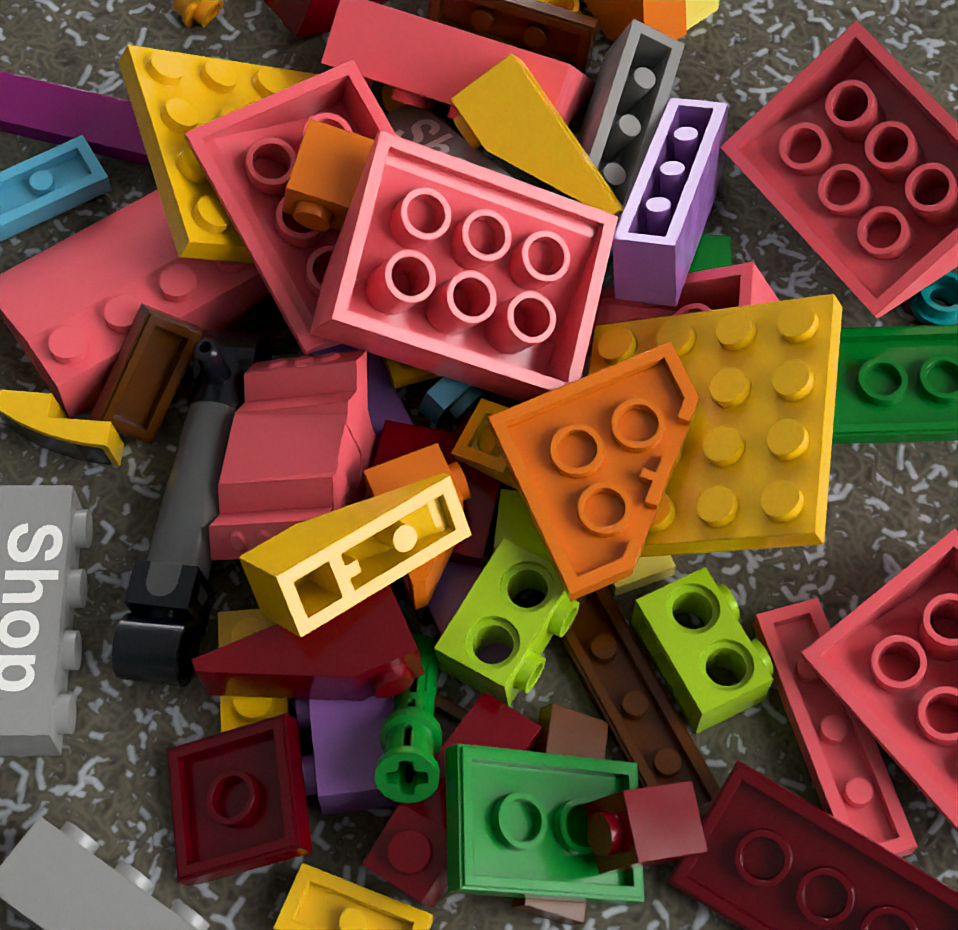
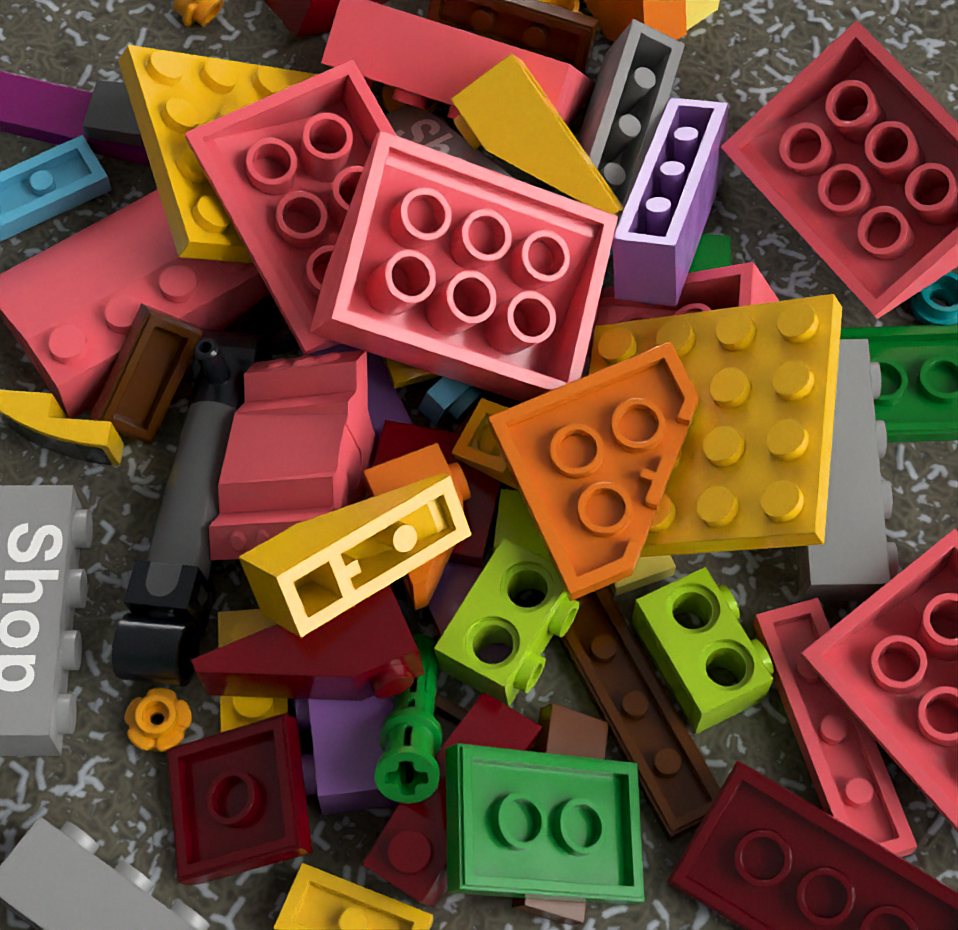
orange slope [282,118,374,231] -> none
dark red brick [584,781,708,874] -> none
none -> dark grey tile [82,79,144,147]
none -> light orange plate [124,688,192,752]
none -> light grey brick [795,339,898,602]

